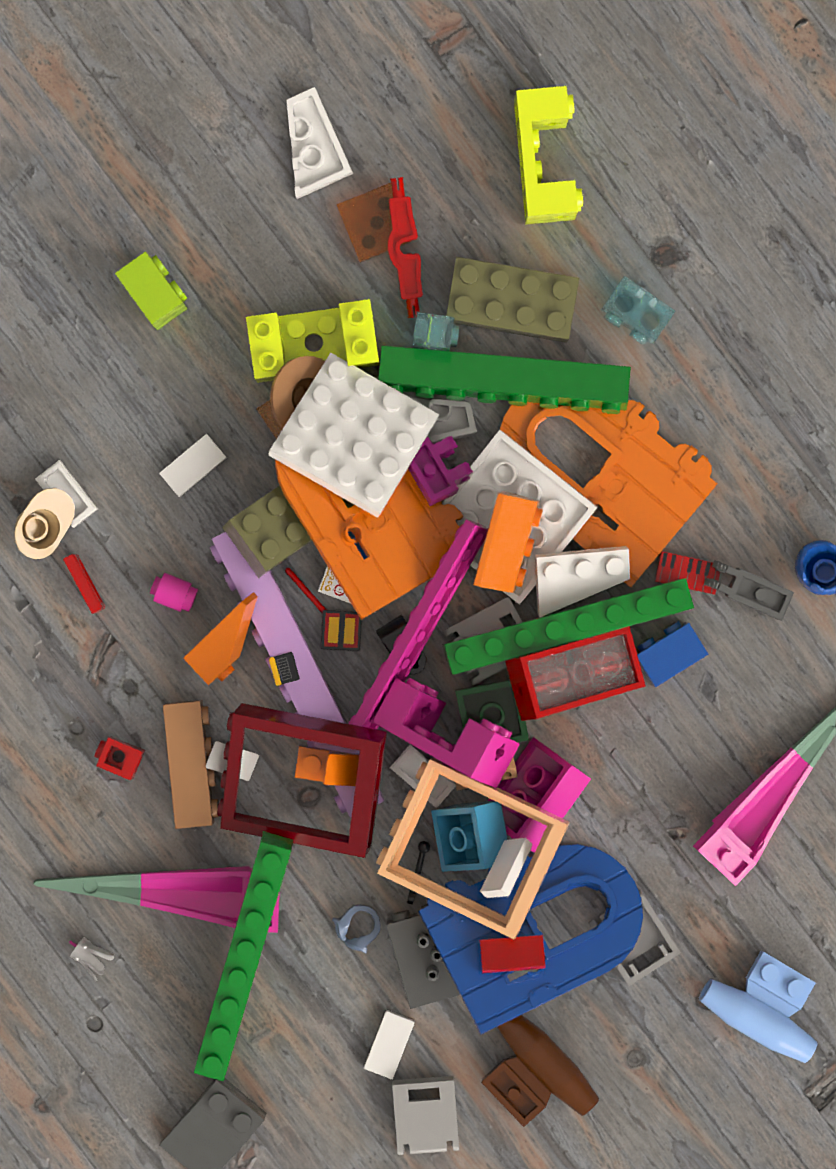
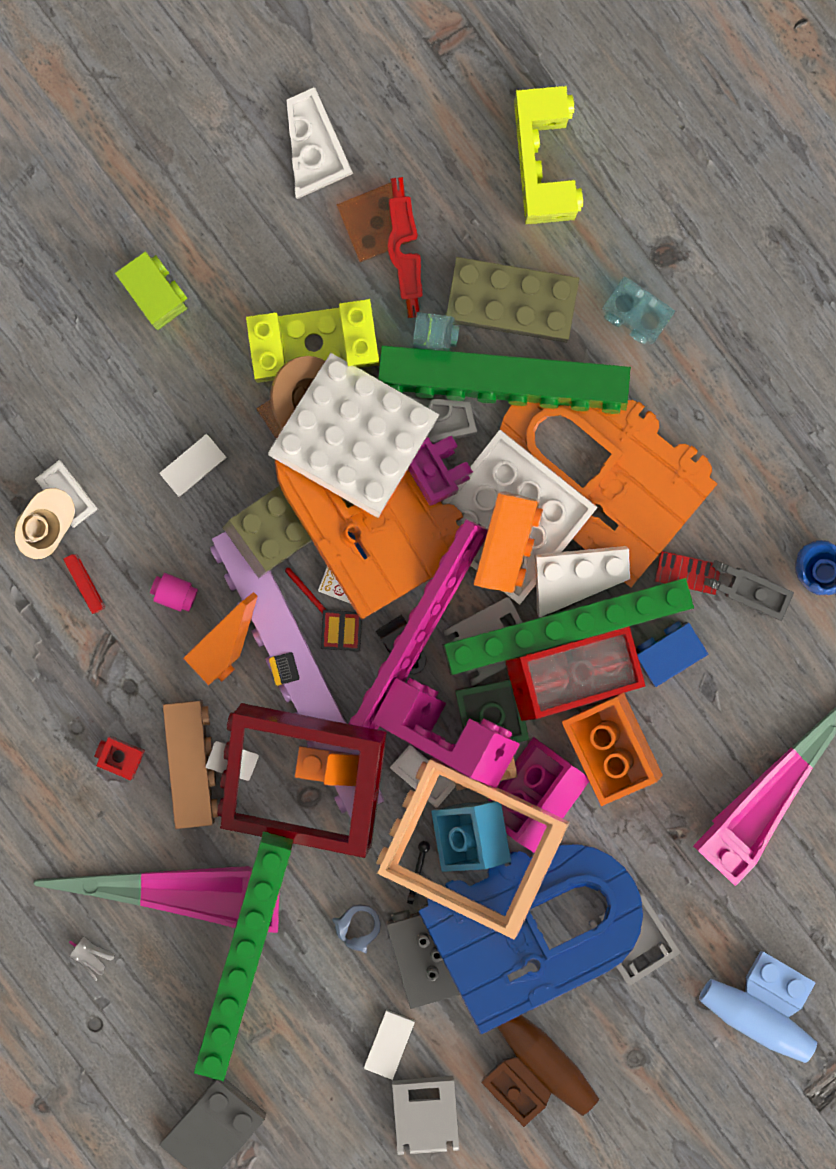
white tile [480,838,533,898] -> none
red tile [480,935,546,973] -> none
none -> orange slope [562,693,663,806]

